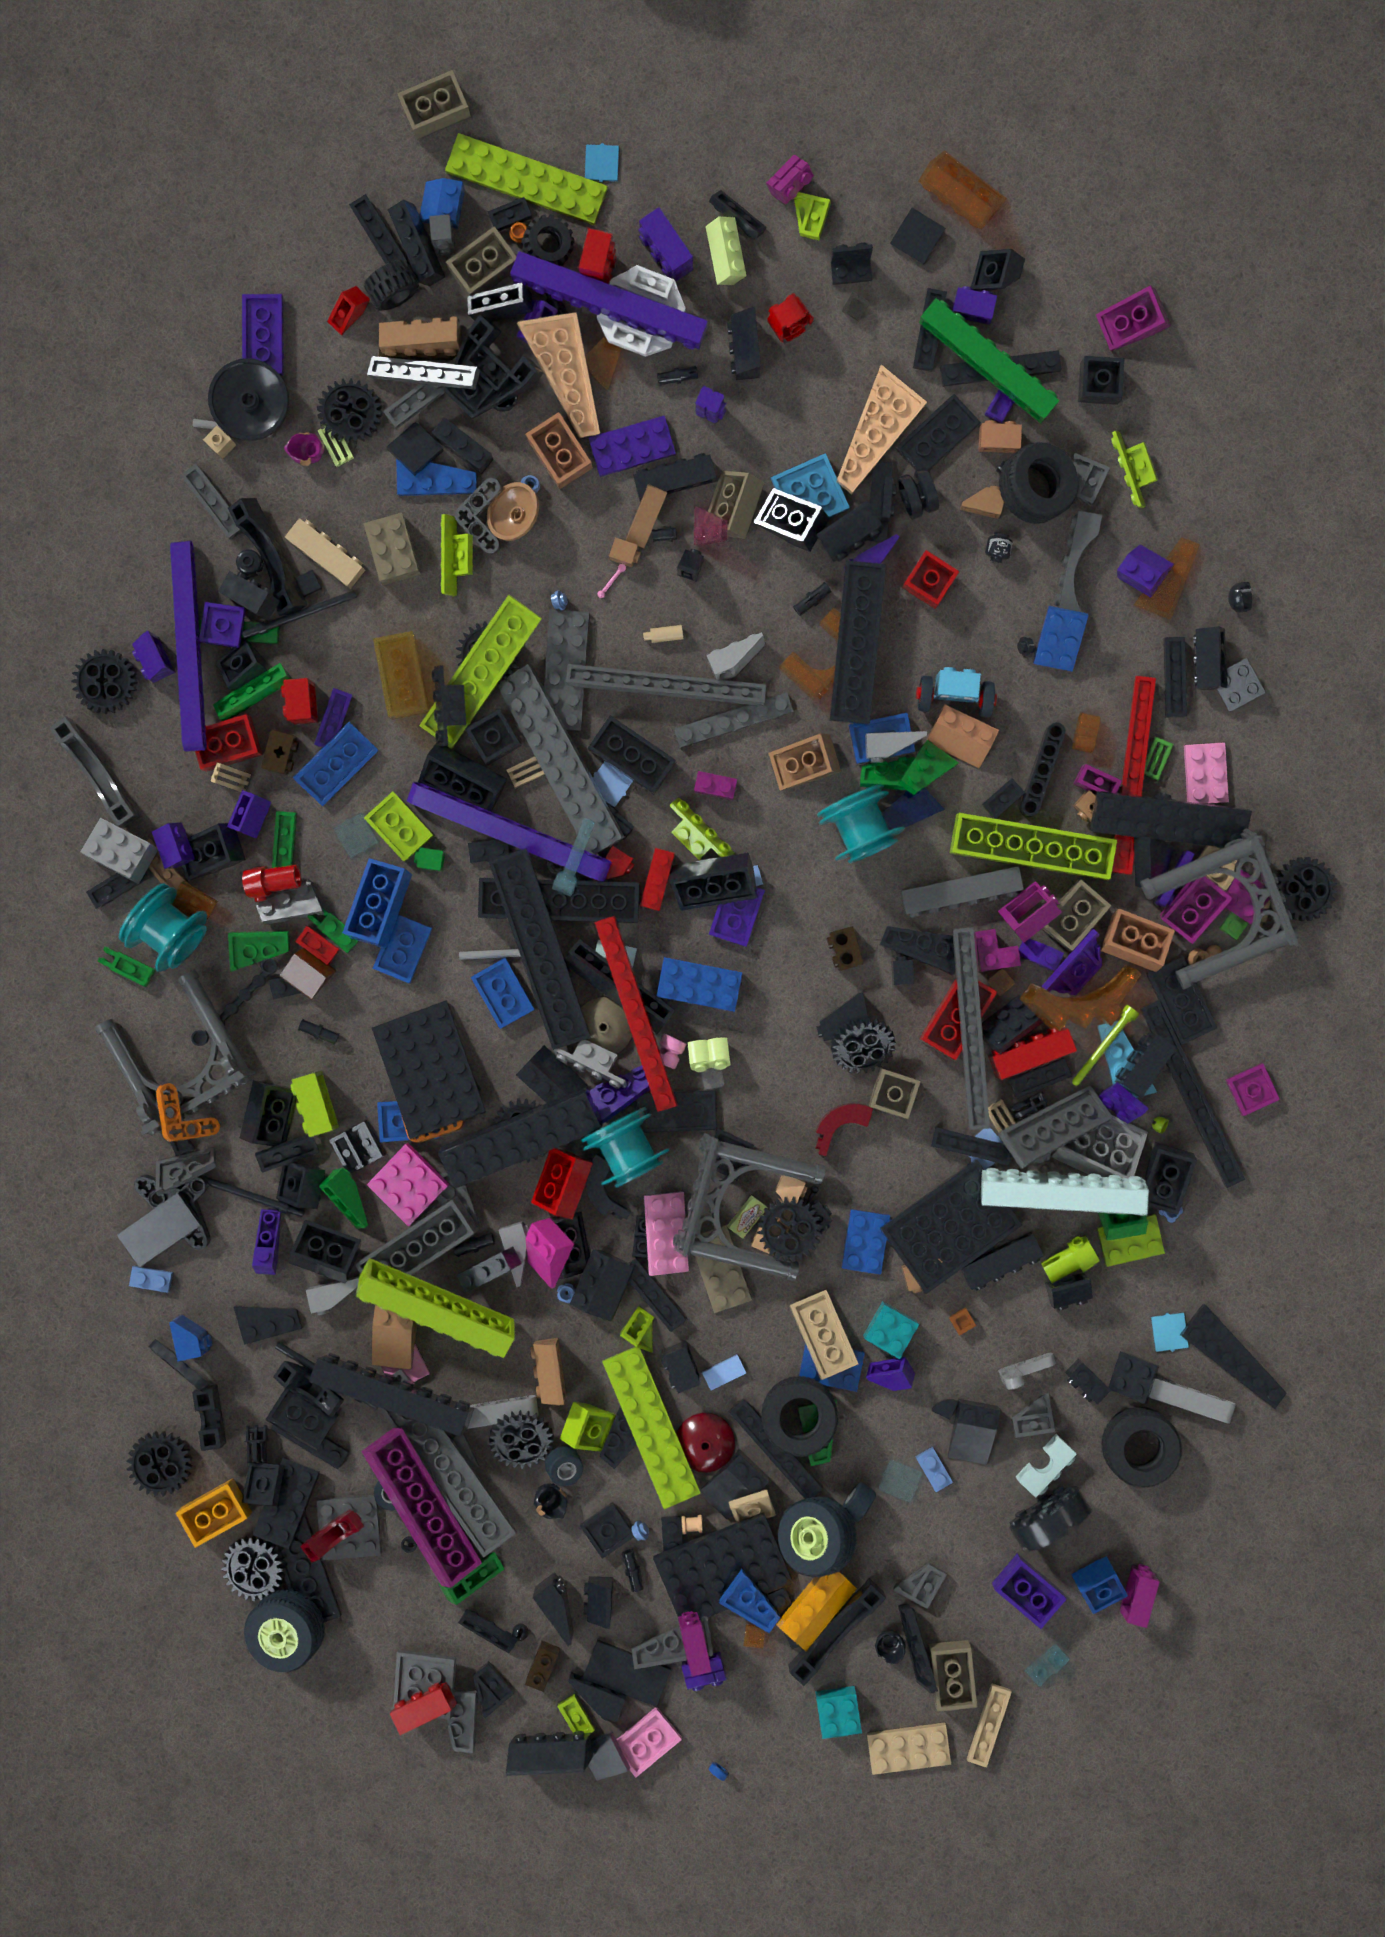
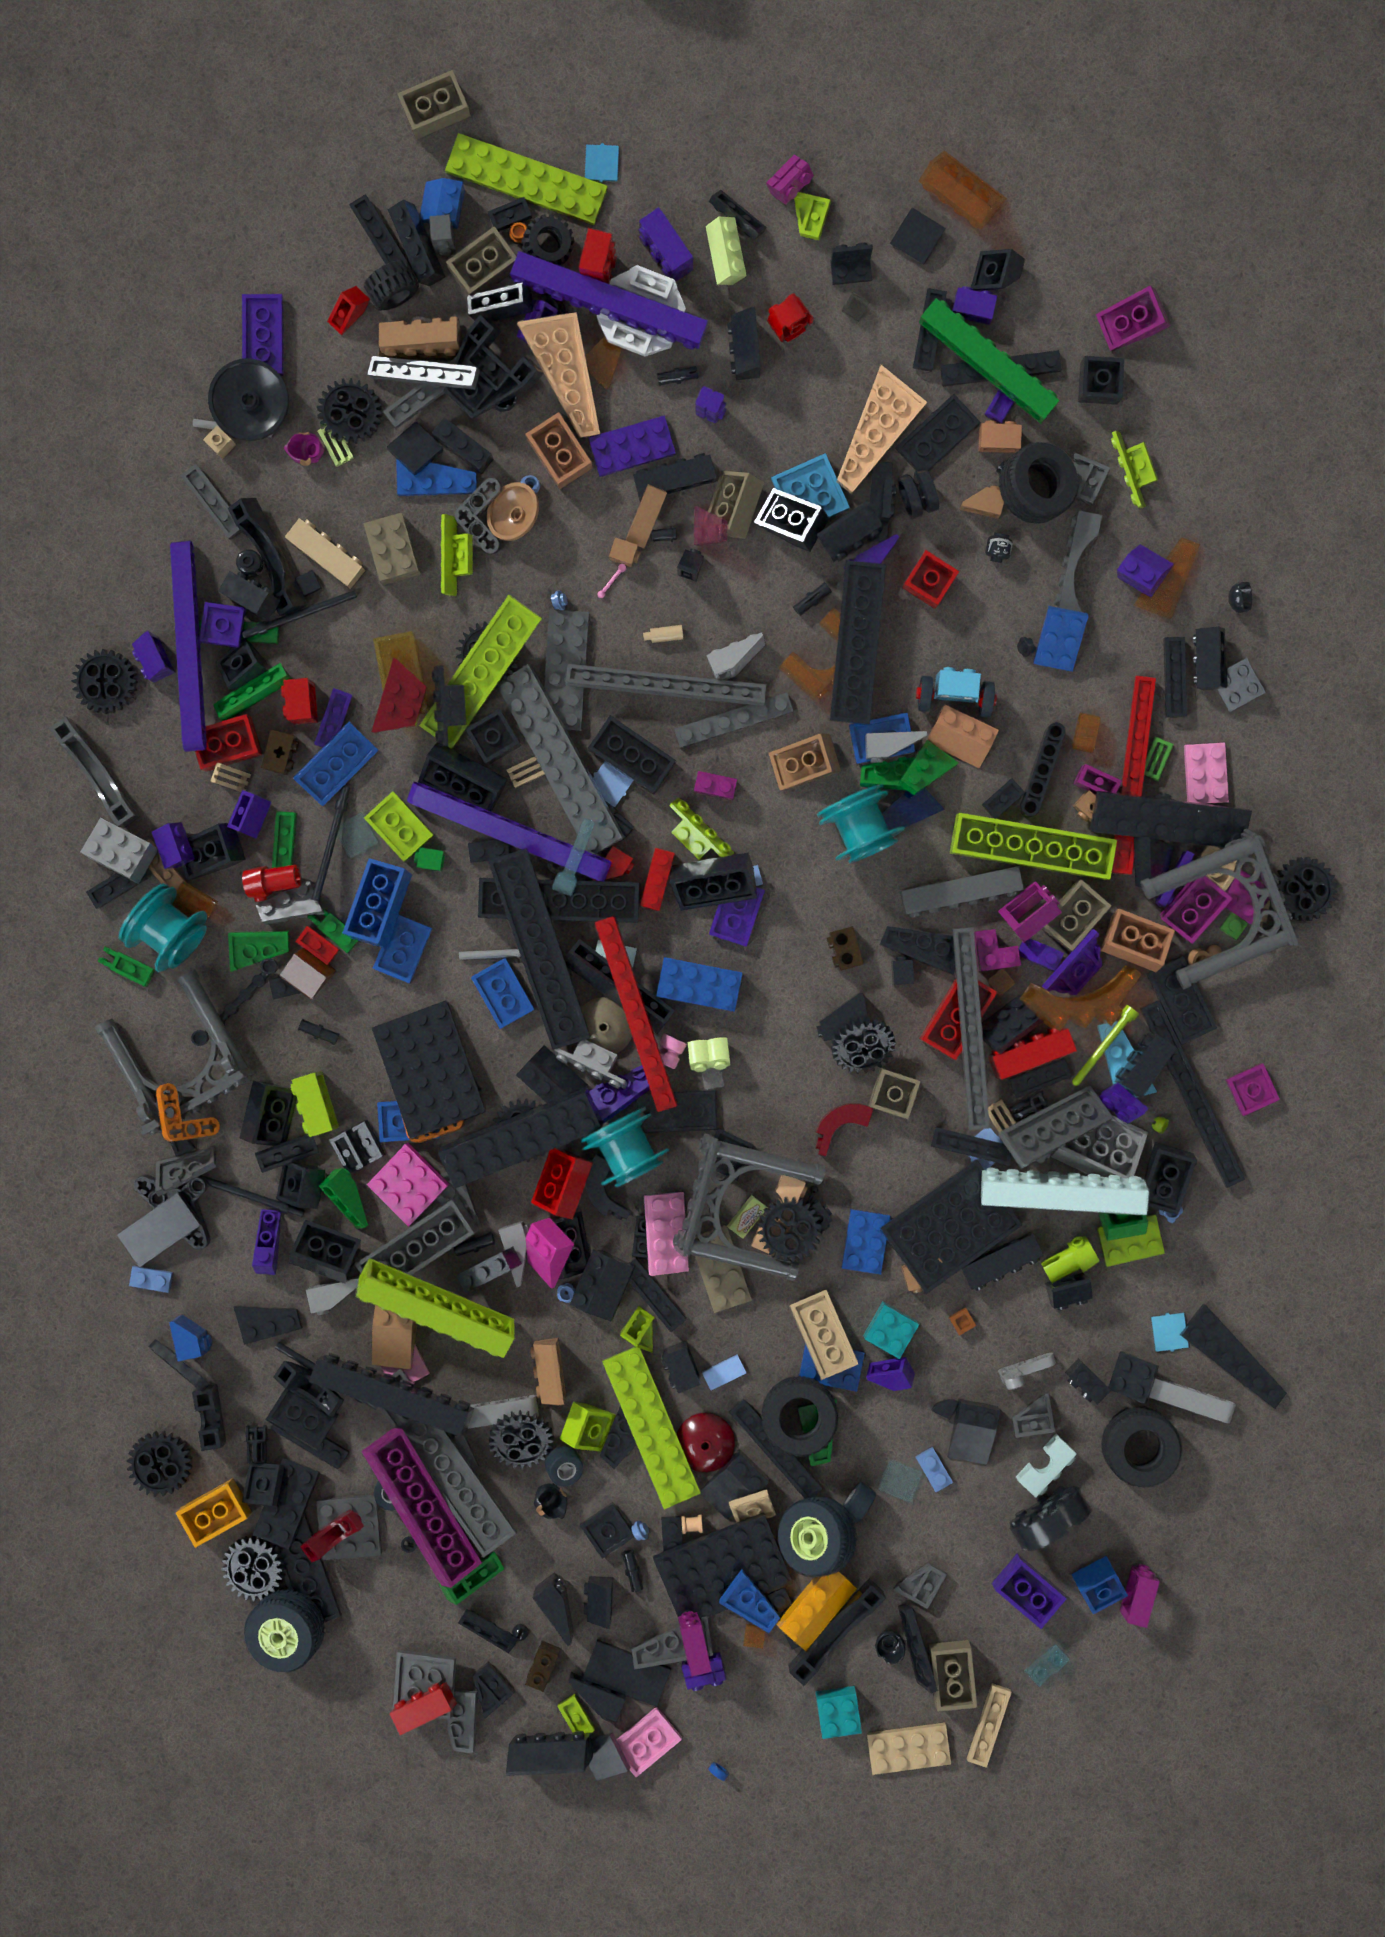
none -> black bar [312,786,350,901]
none -> dark red wing [371,658,427,734]

